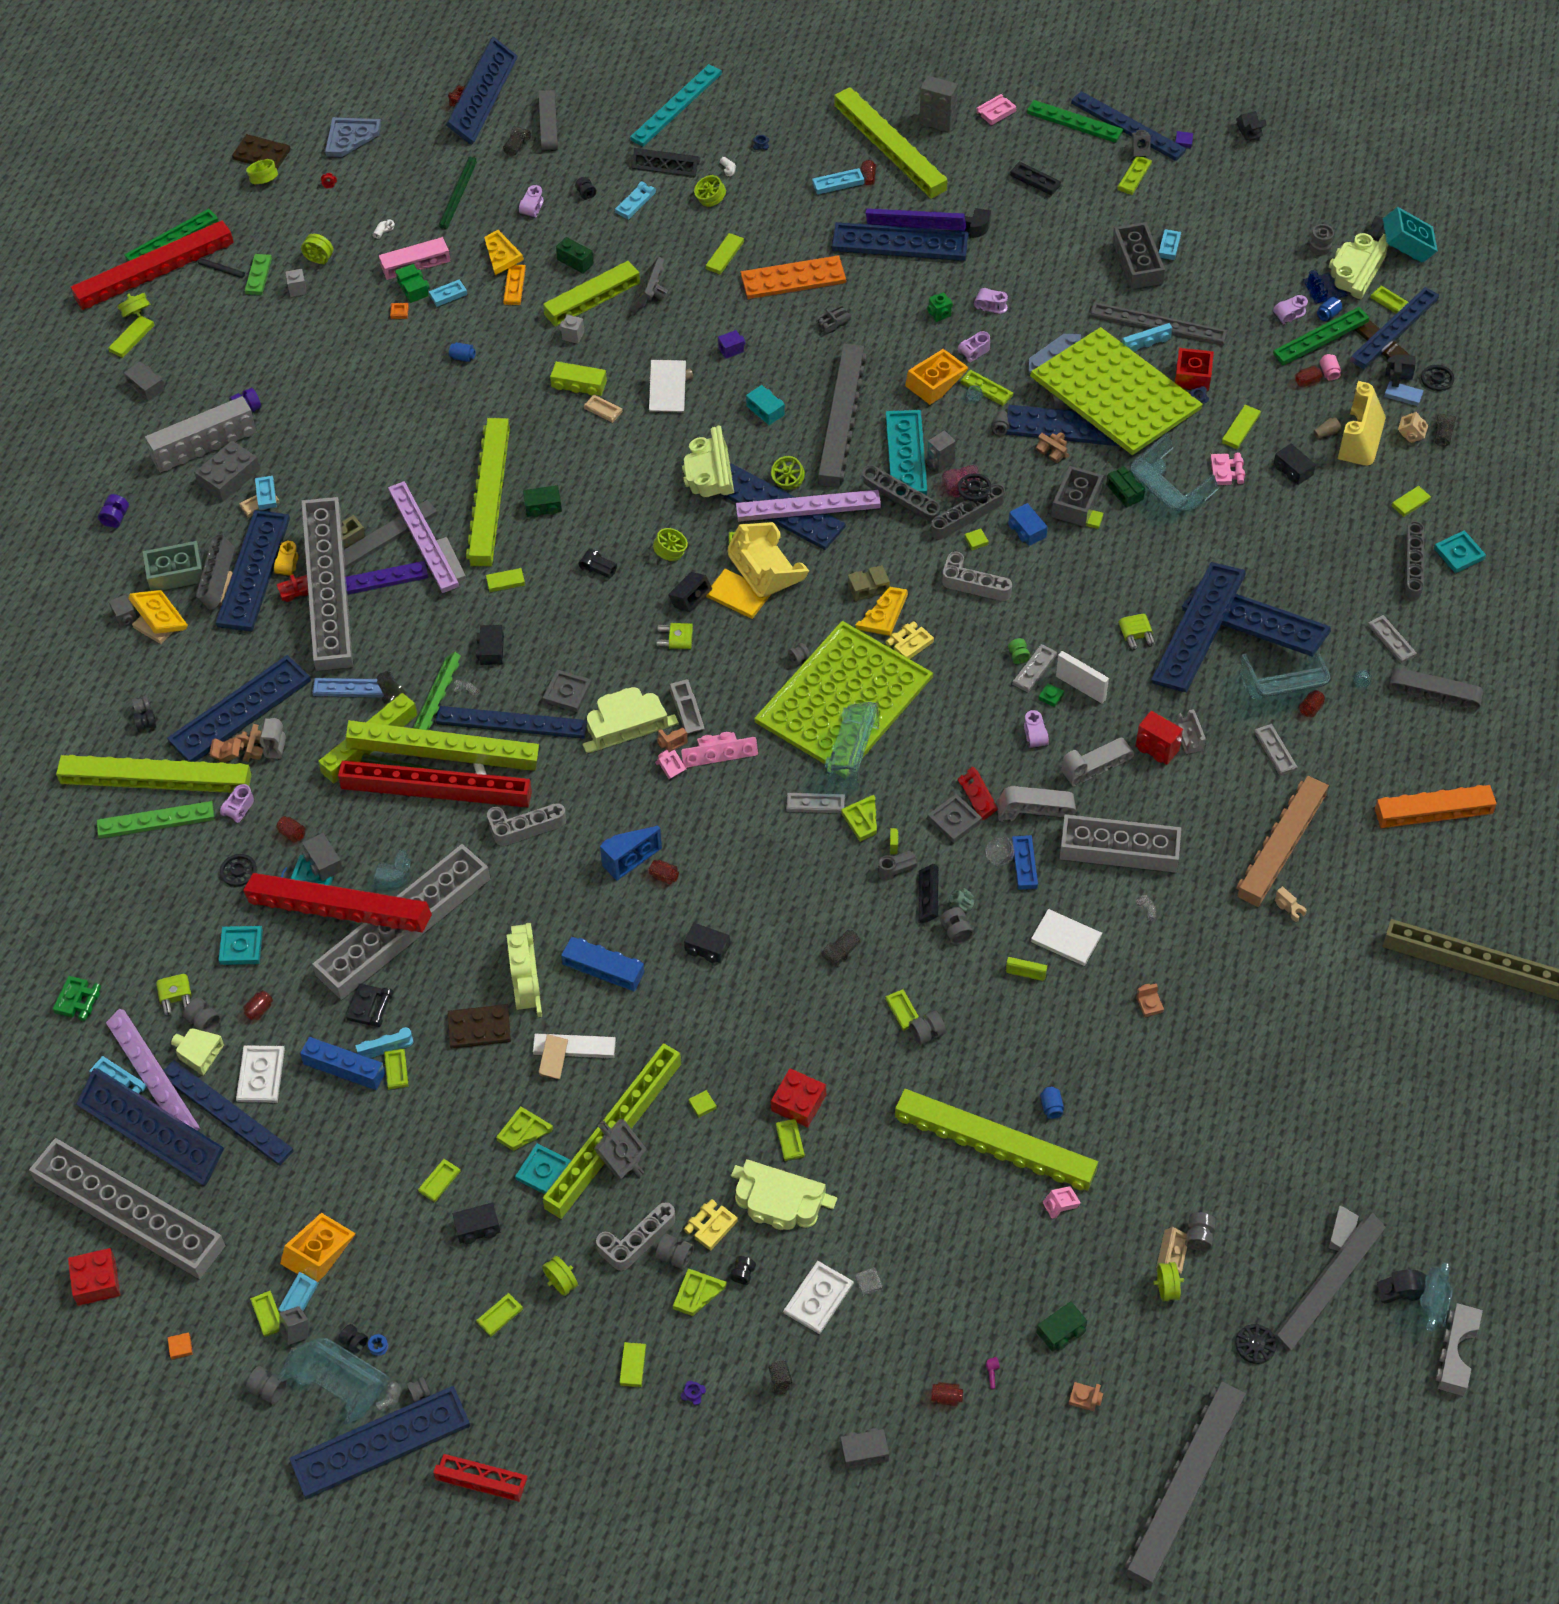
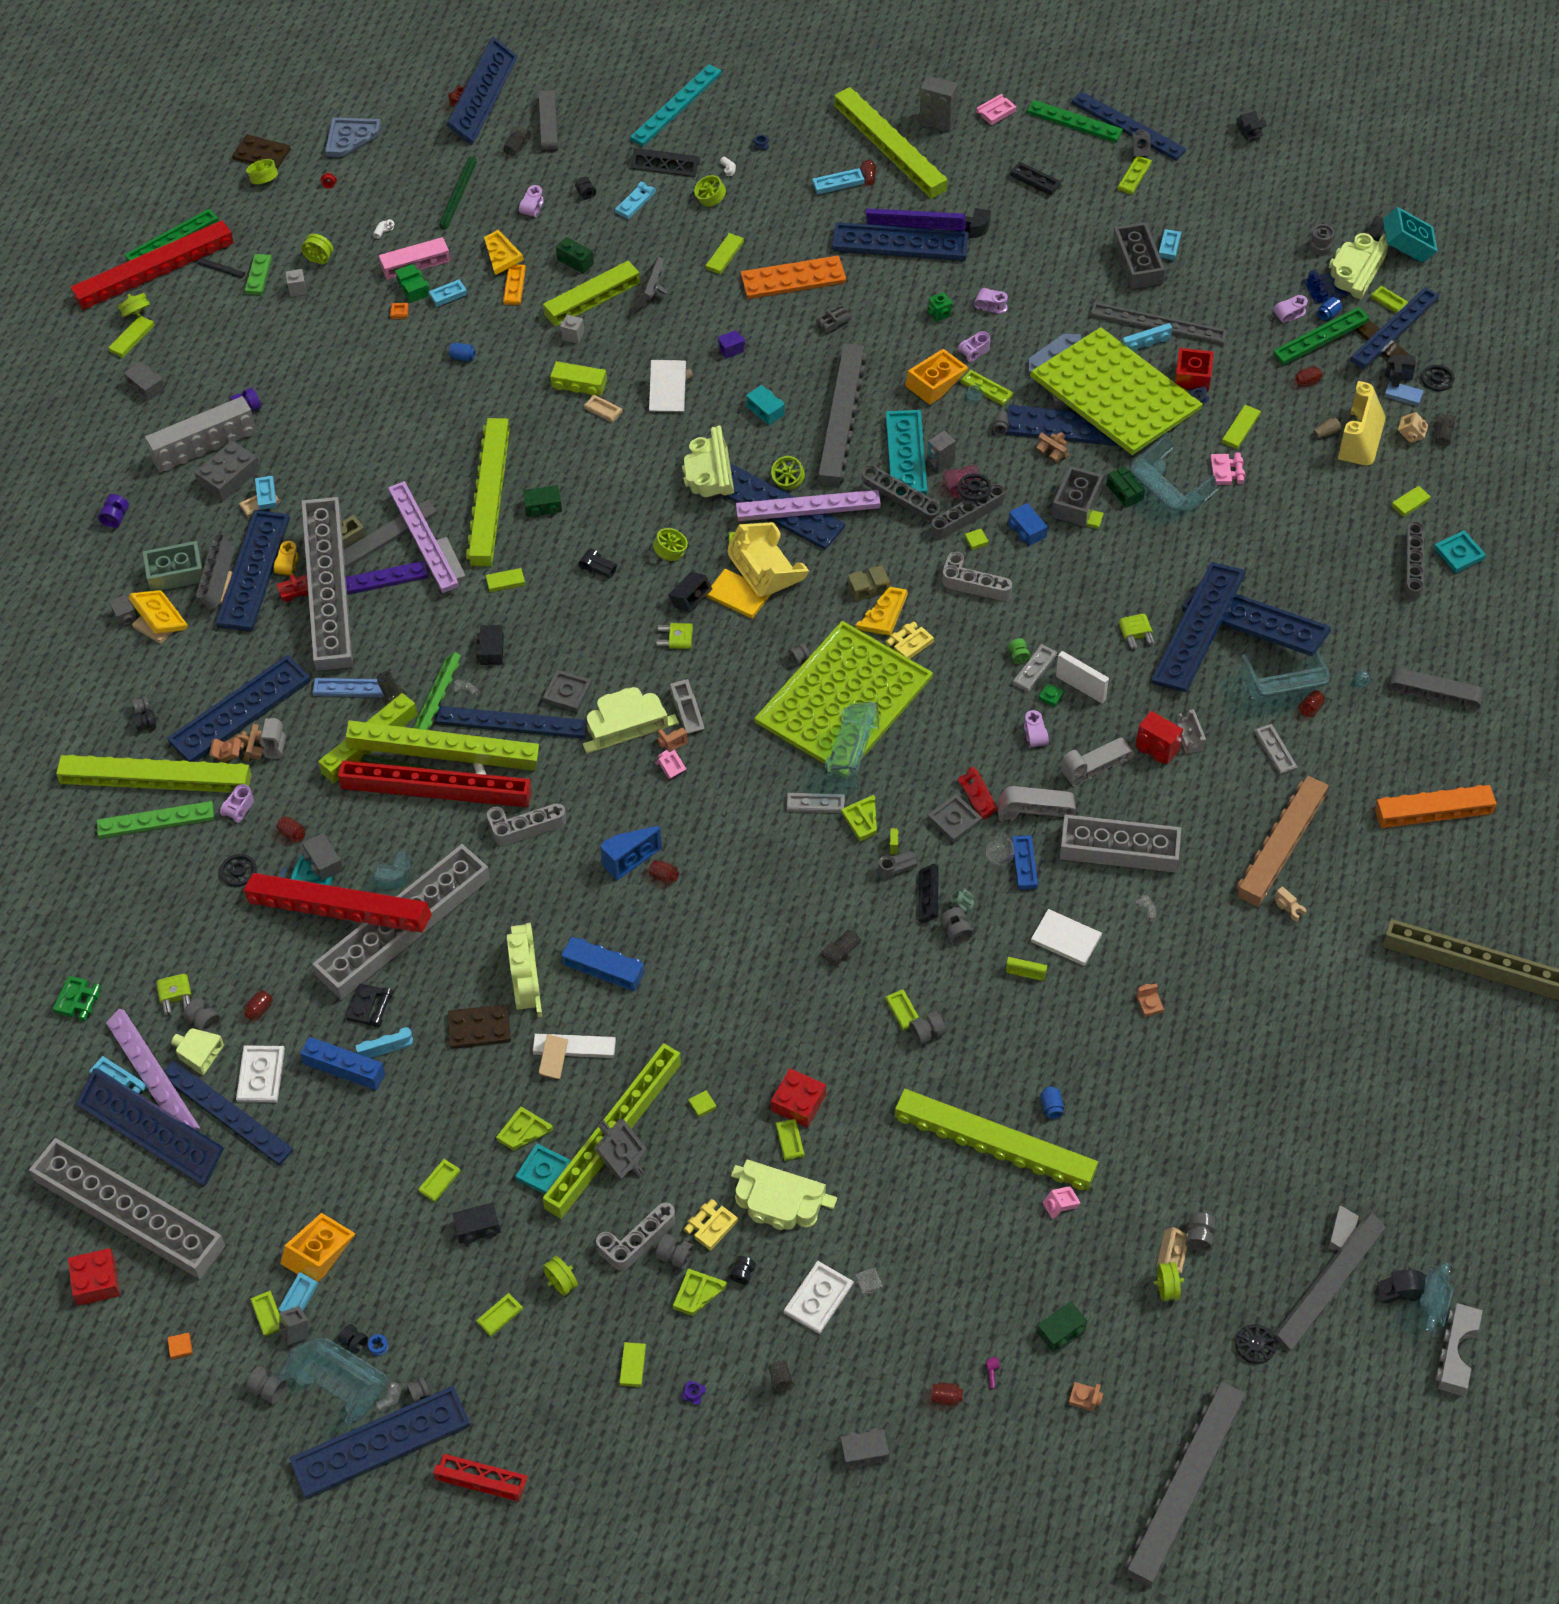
teal plate [219,926,263,965] -> none
lime tile [384,1049,409,1090] -> none
bright pink bracket [681,732,758,768] -> none
black brick [684,922,730,963] -> none
dark purple tile [1176,131,1193,148] -> none
black brick [1274,444,1316,485] -> none
bright pink brick [1319,354,1341,380] -> none
light grey tile [1368,615,1417,663] -> none

